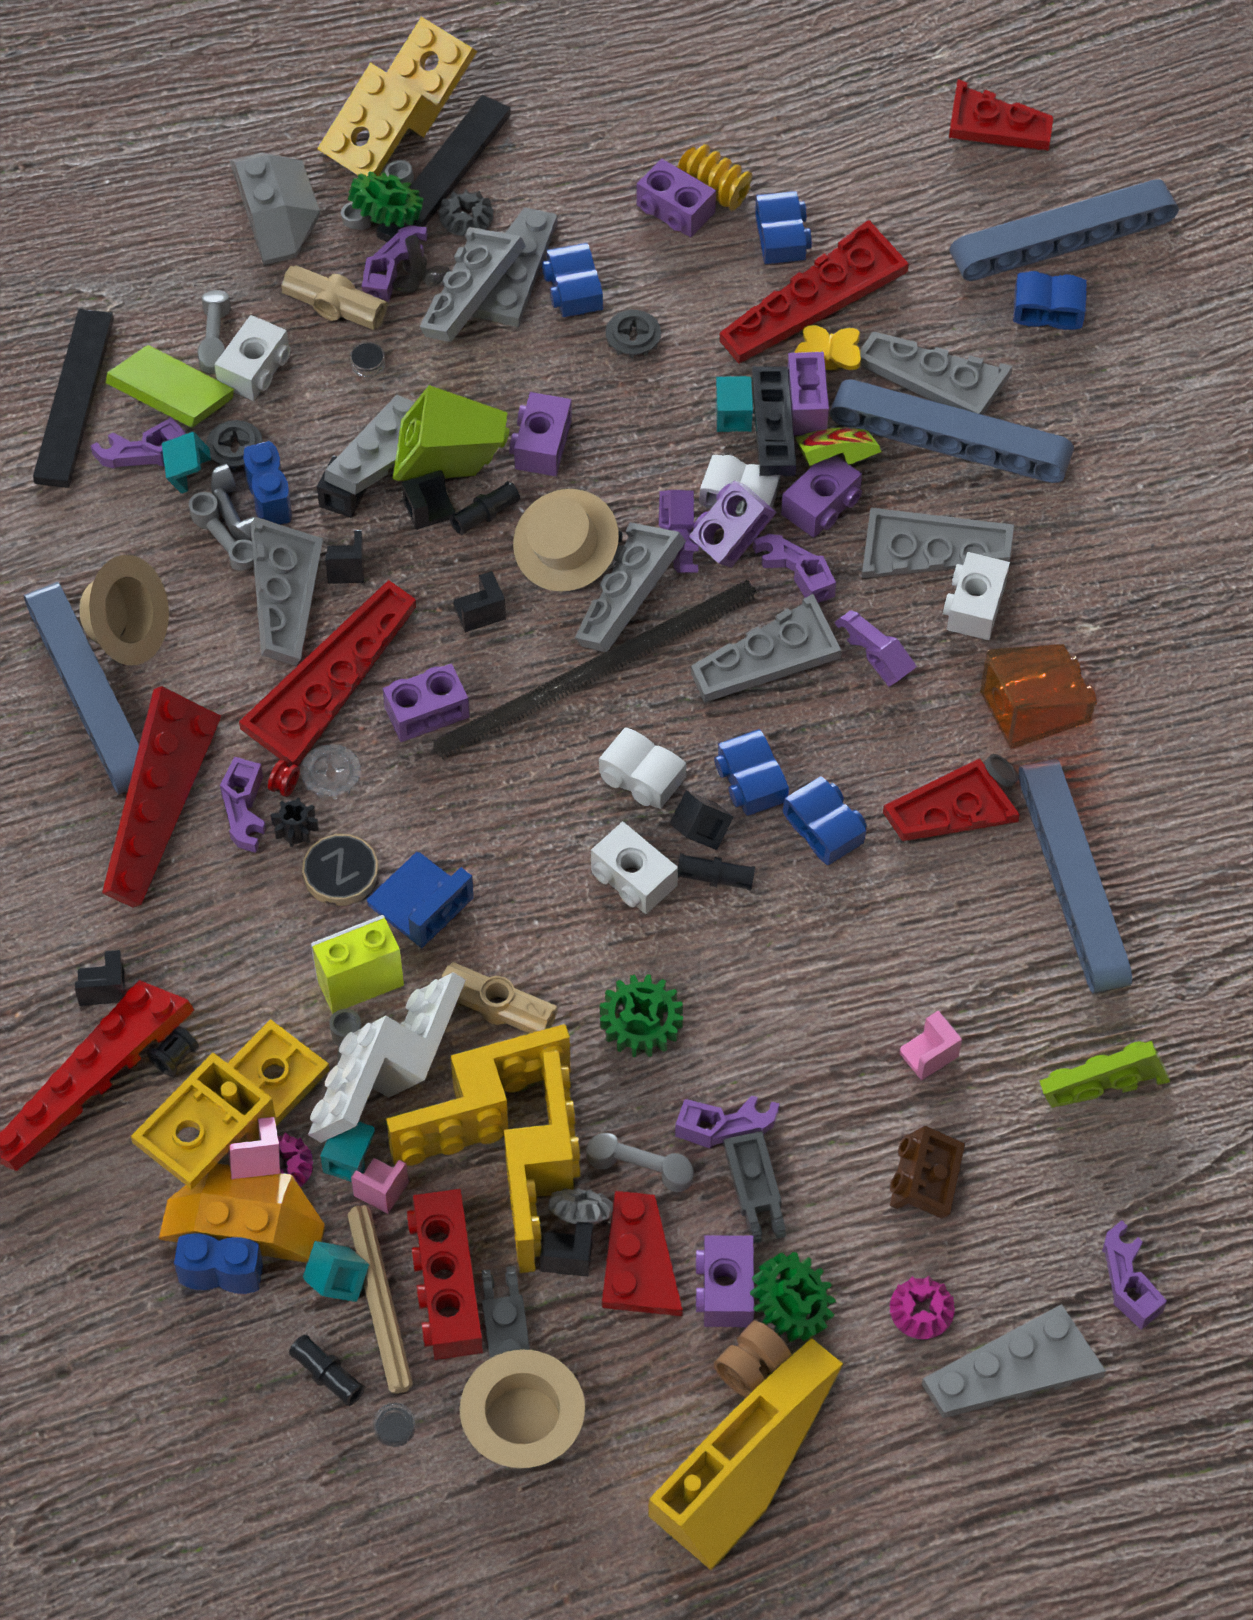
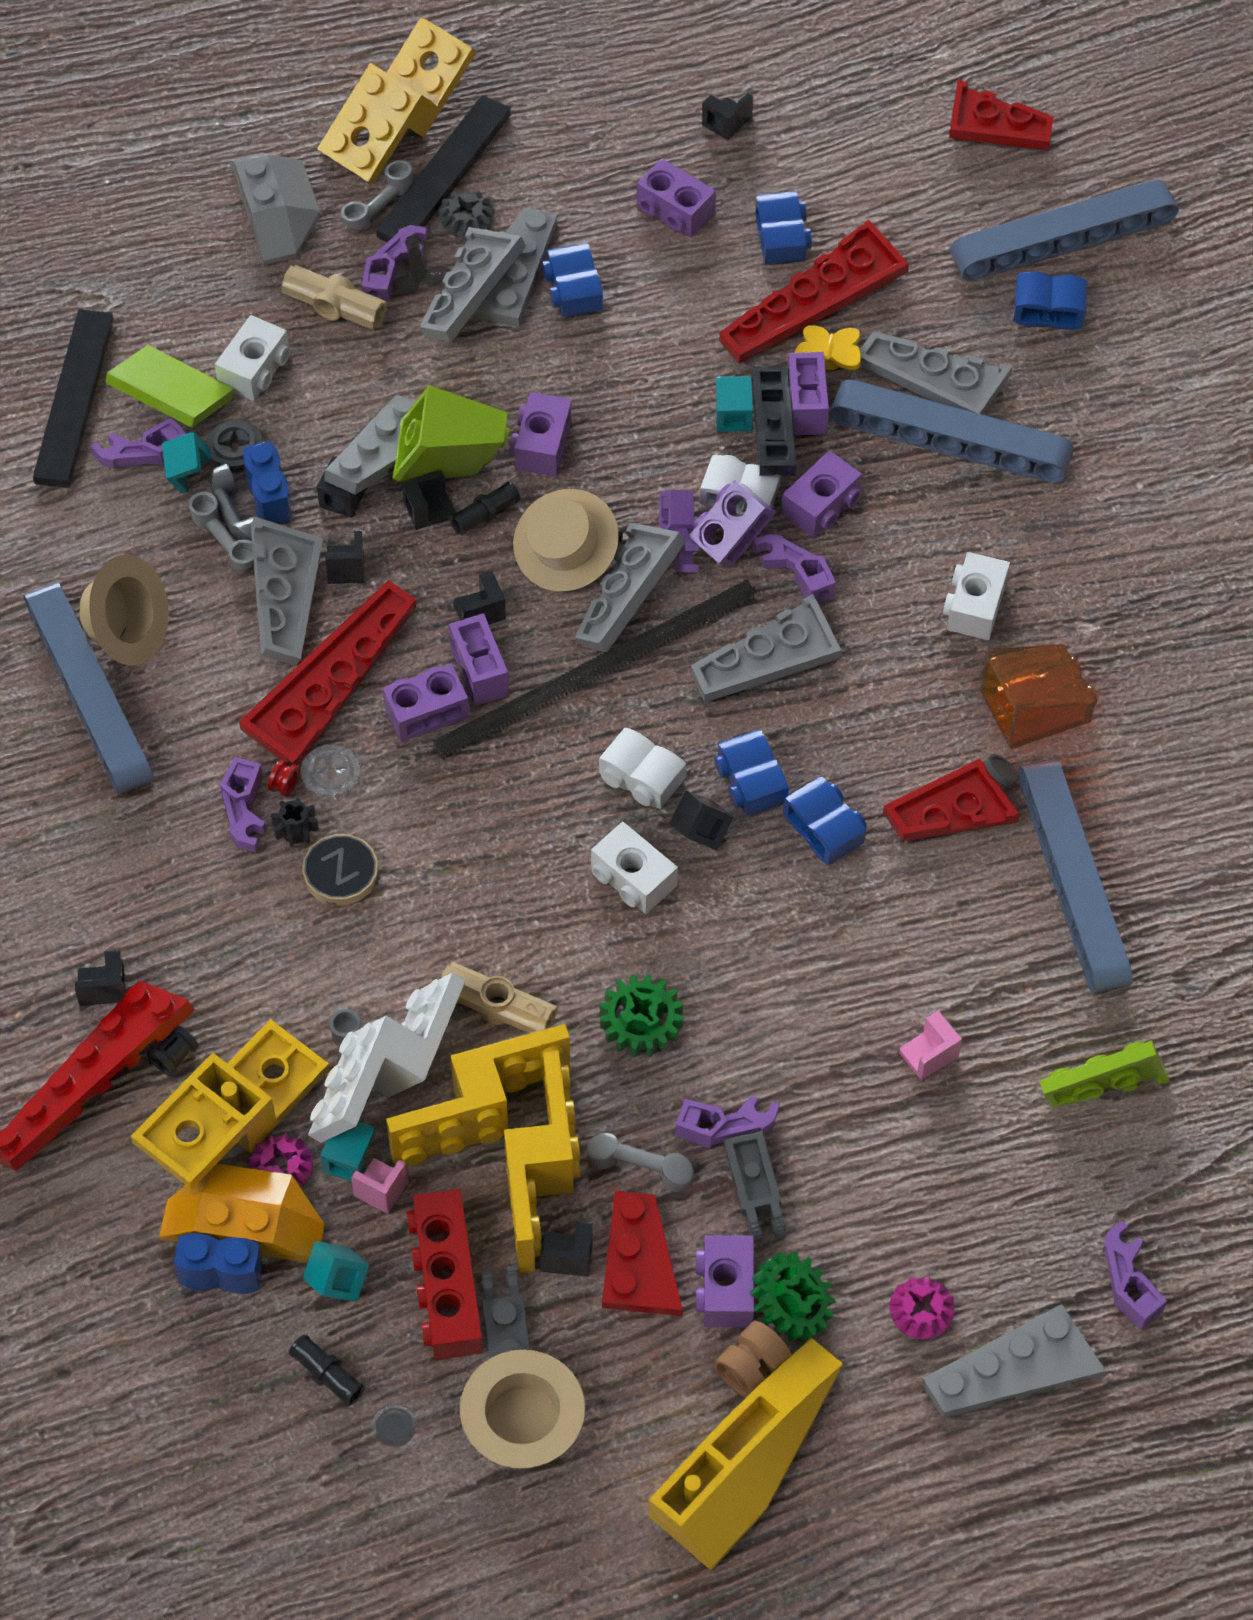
red wing [102,686,221,908] -> none
light grey bar [197,290,231,374] -> none
bright pink panel [228,1117,280,1179] -> none
neon yellow piece [311,915,404,1014] -> none
tan axle [347,1205,413,1394] -> none
green gear [348,171,424,227] -> none
black tile [350,342,385,377] -> none
blue bracket [367,852,474,948] -> none
light grey gear [548,1188,613,1224] -> none
dark grey gear [606,310,661,359] -> none
yellow piece [677,144,753,212] -> none
black pin [678,853,755,891] -> none
lime slope [795,428,881,466] -> none
medium lavender piece [834,610,917,687] -> none
light grey wing [862,508,1014,578] -> none
reddish brown bracket [890,1125,965,1219] -> none
none -> medium lavender brick [449,613,509,707]
none -> black panel [702,92,753,141]

